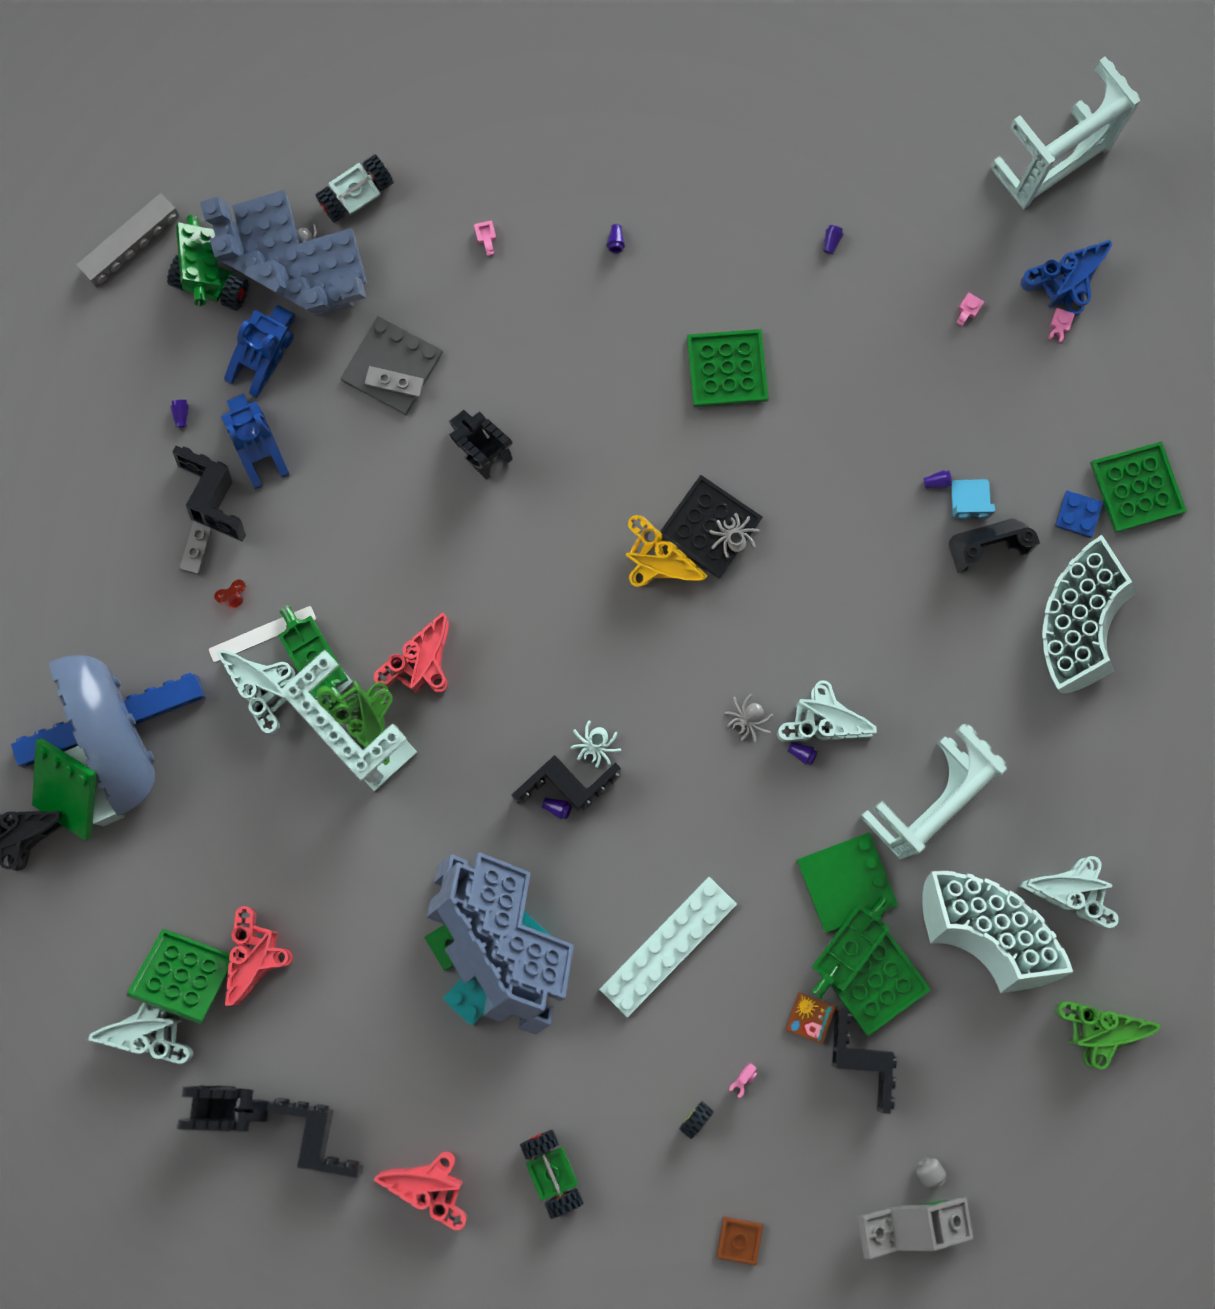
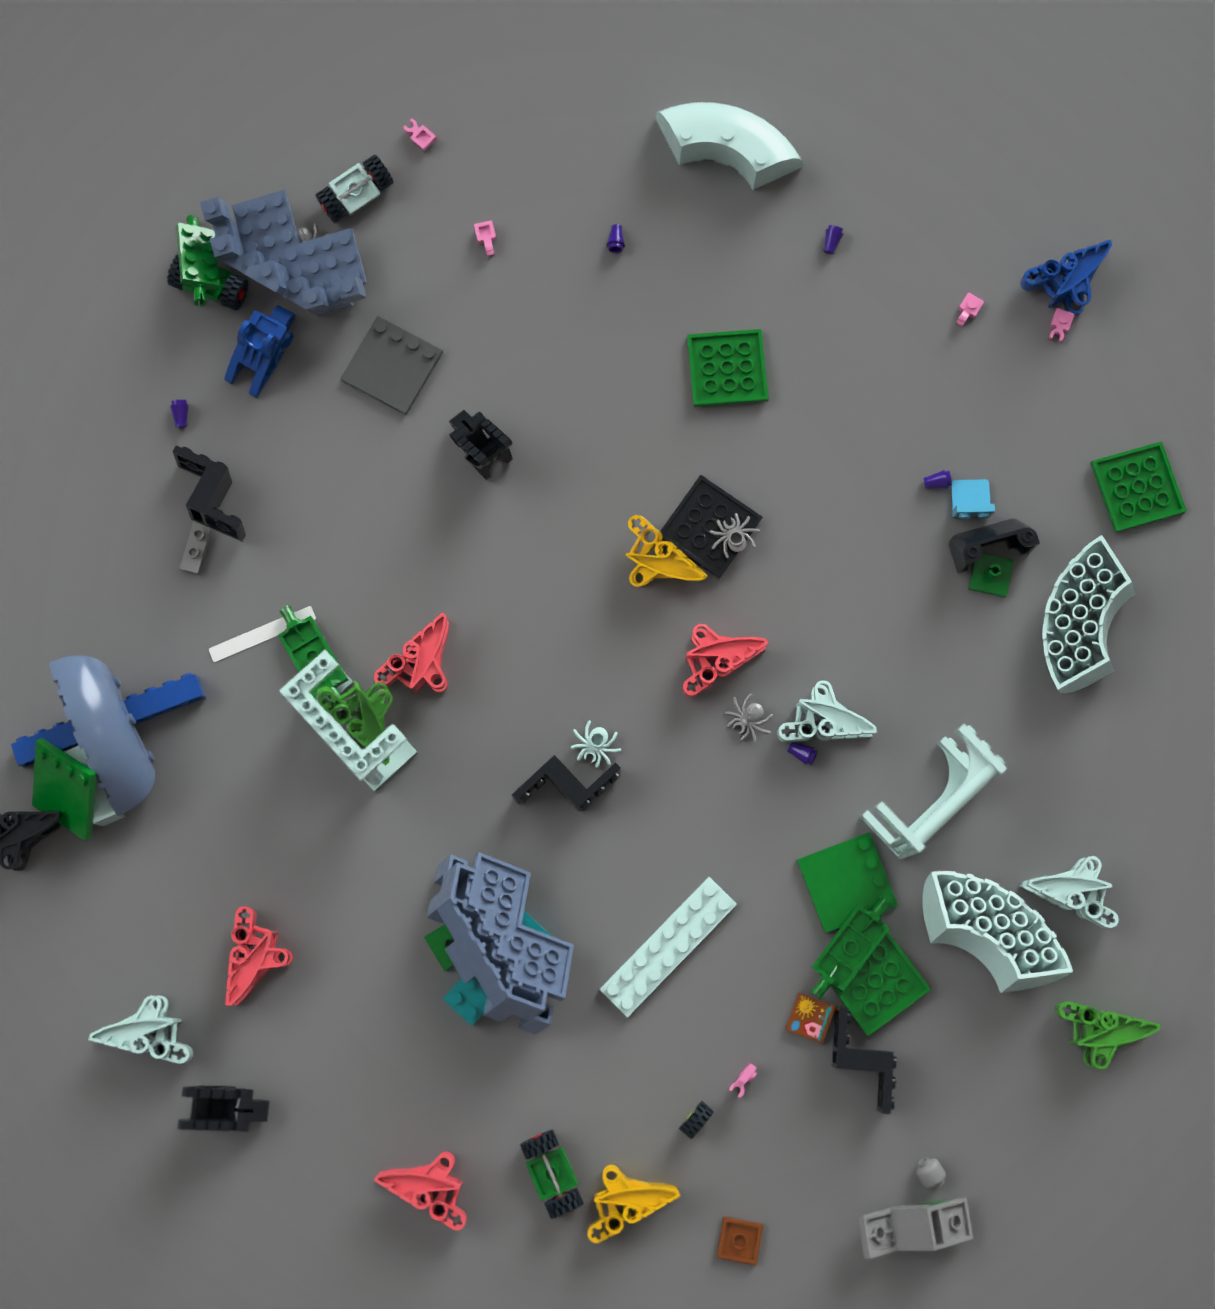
light grey brick [76,193,179,287] -> none
green plate [127,929,235,1025] -> none
clear red piece [214,580,246,608] -> none
light aqua piece [216,649,296,735] -> none
blue piece [221,394,290,489] -> none
black bracket [267,1097,363,1178] -> none
light grey plate [364,366,424,398] -> none
dark purple cone [542,797,572,819] -> none
light aqua arch [990,57,1141,210] -> none
blue plate [1055,490,1103,538] -> none
none -> bright pink plate [403,119,437,152]
none -> yellow piece [588,1164,681,1243]
none -> light aqua brick [656,102,803,190]
none -> coral piece [682,624,769,698]
none -> green tile [968,553,1014,598]

